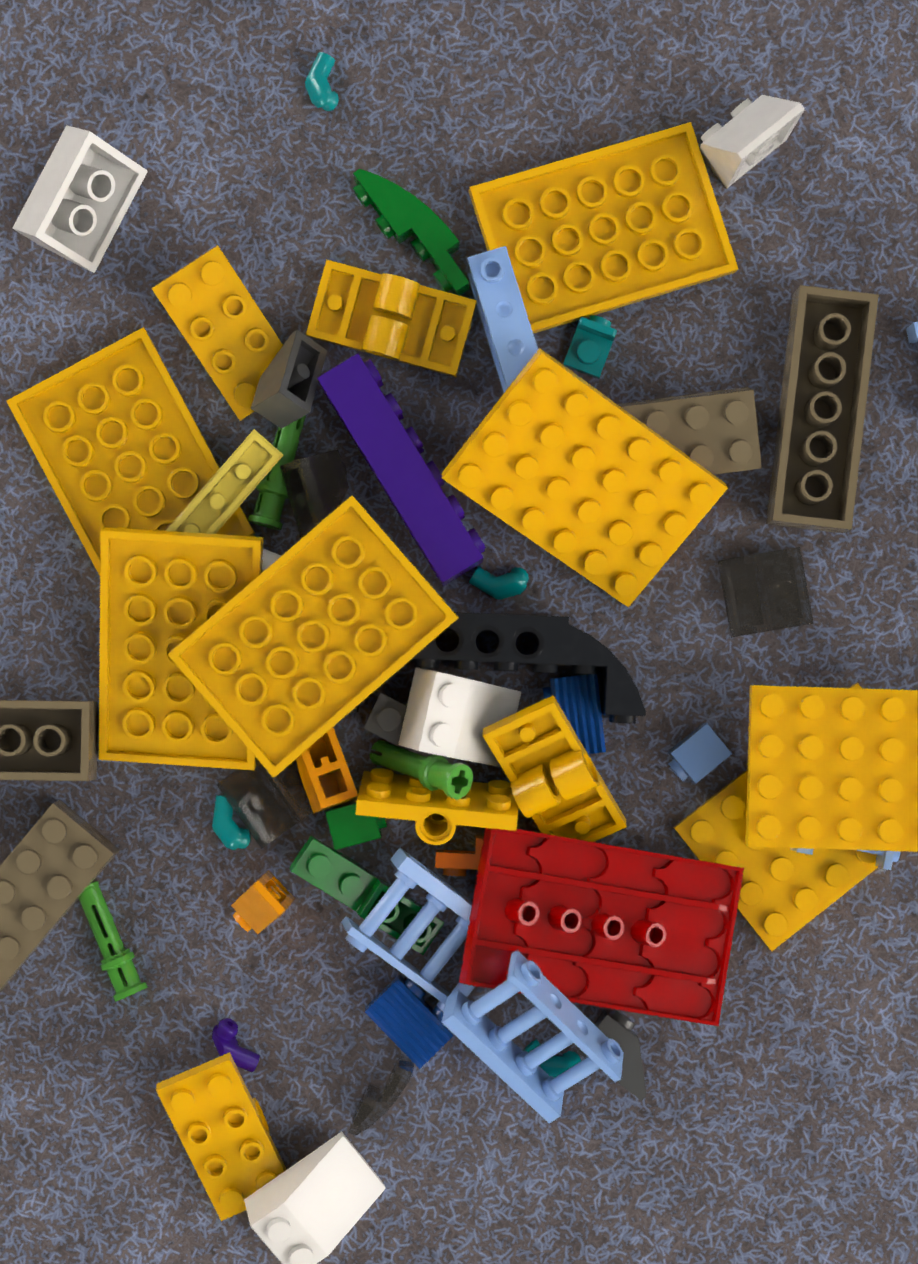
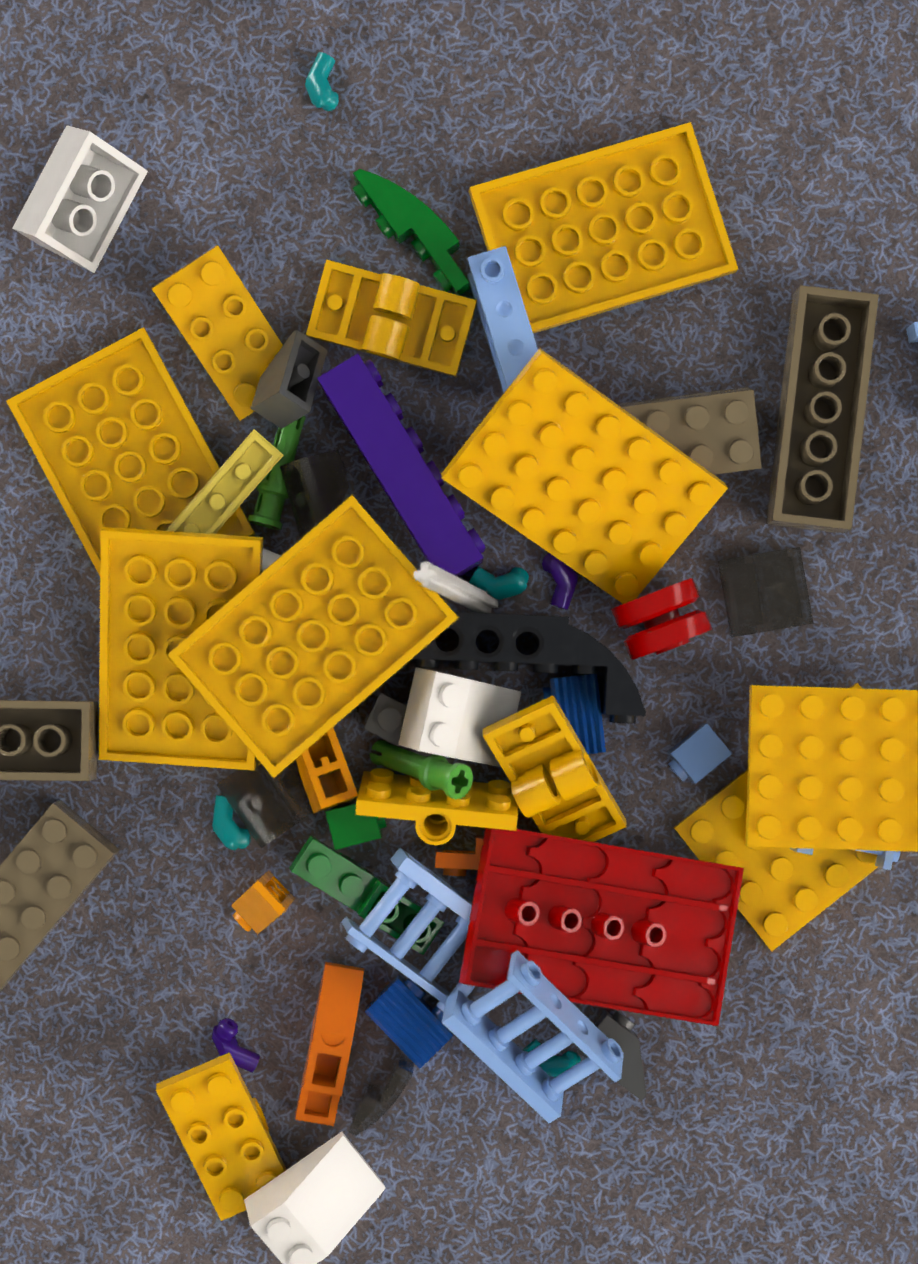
bright green pin [79,881,148,1002] -> none
teal bracket [563,315,617,379] -> none
white slope [700,95,805,188] -> none
none -> orange slope [295,962,364,1126]
none -> white axle [413,562,498,613]
none -> dark purple arm [542,553,578,610]
none -> red wheel [611,578,712,660]

